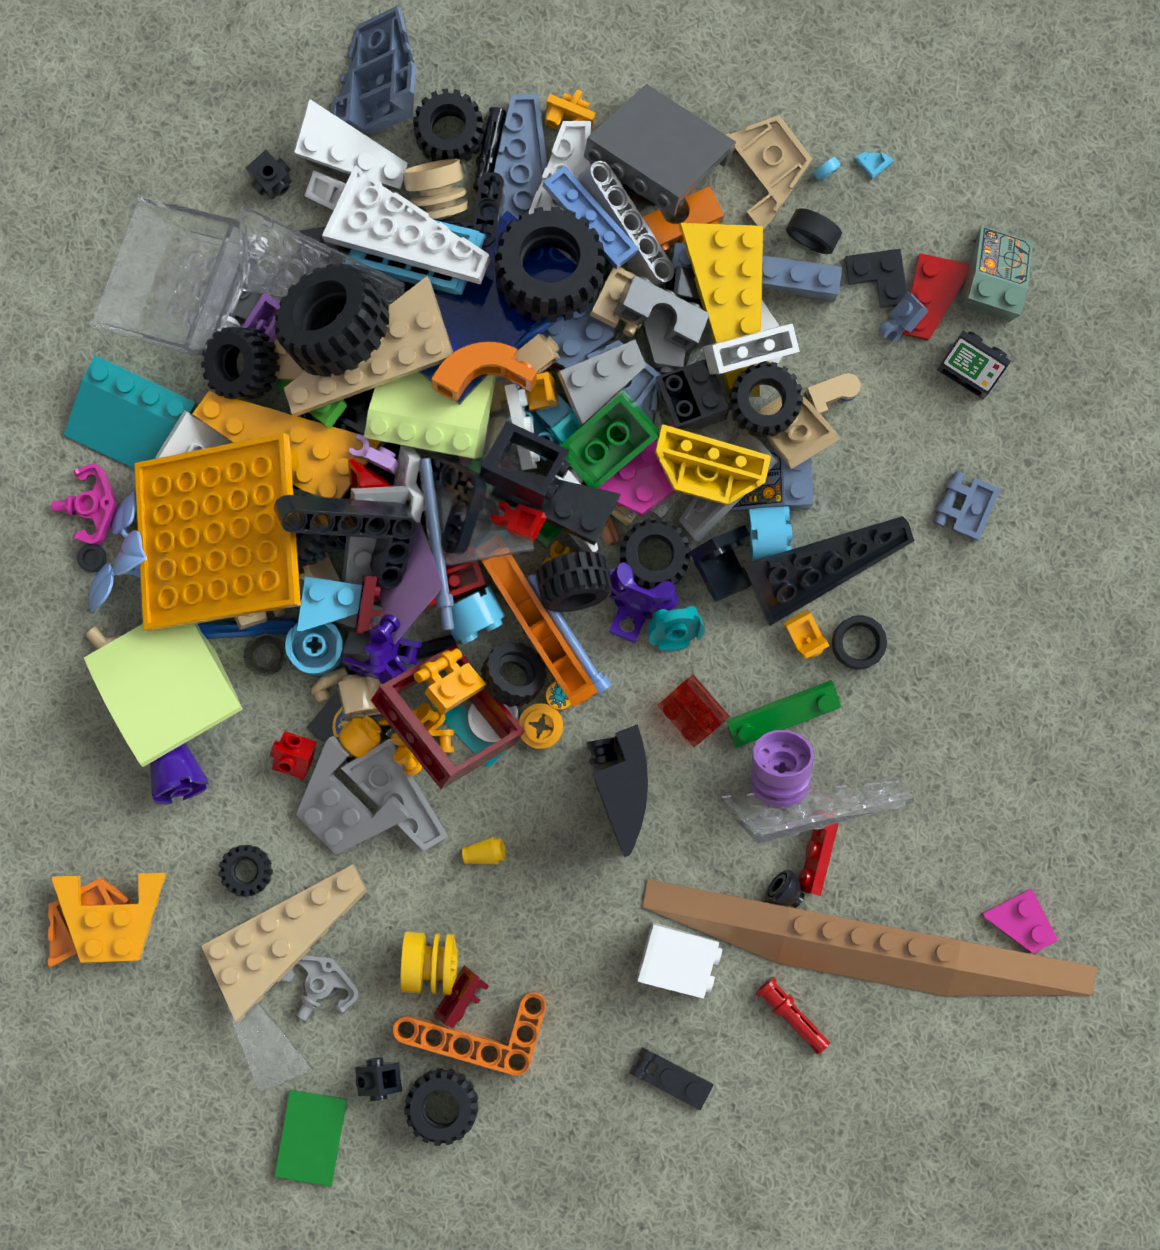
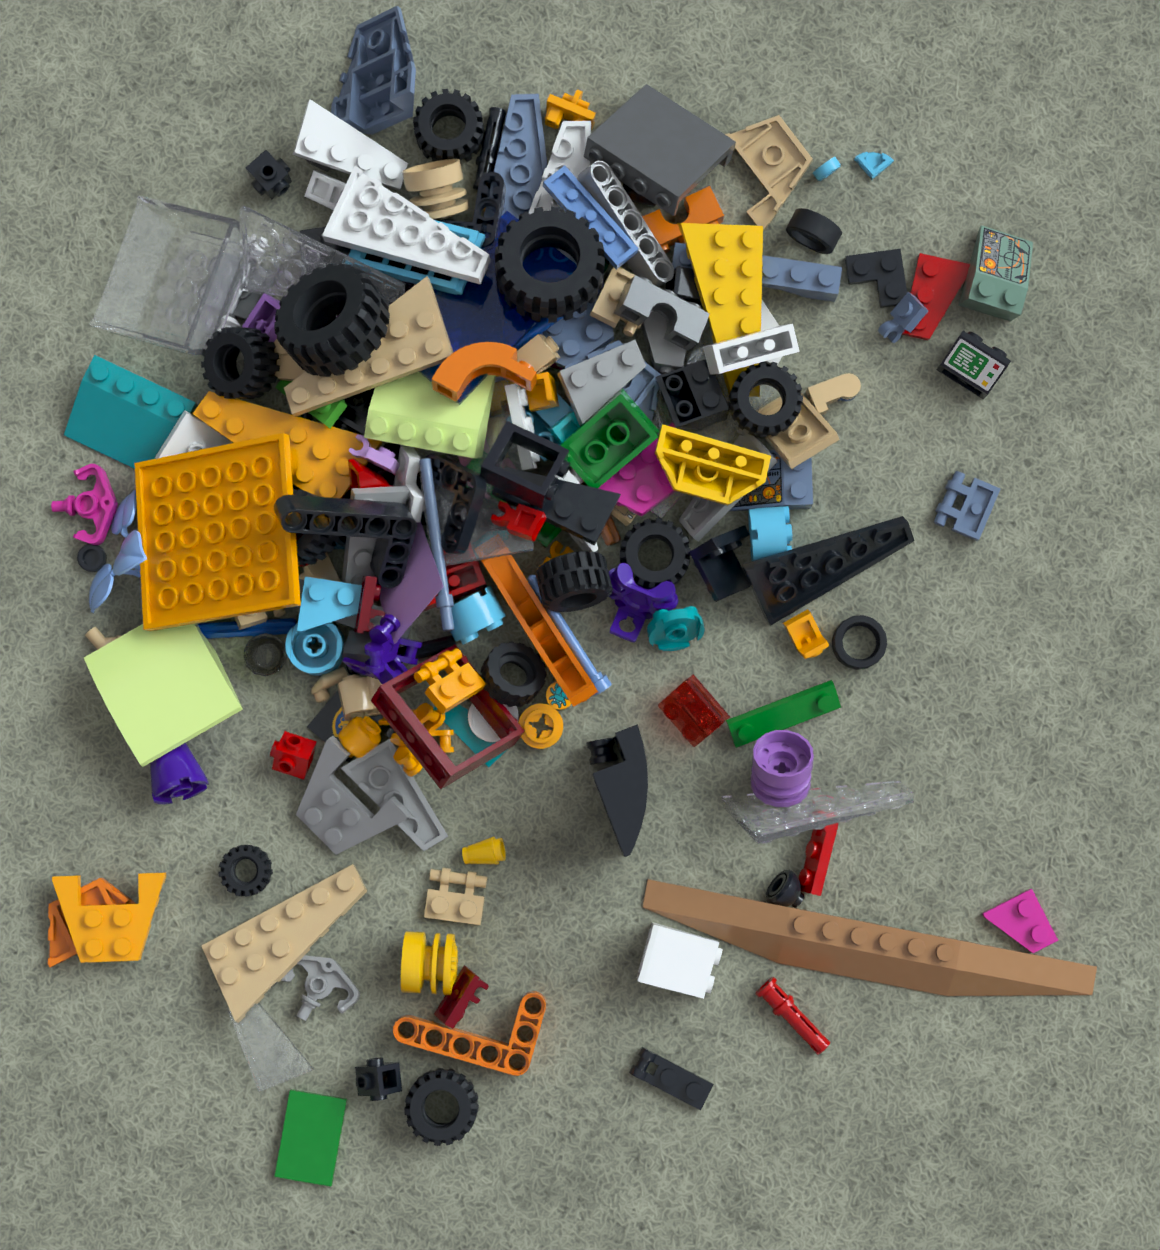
none -> tan plate [424,868,487,925]

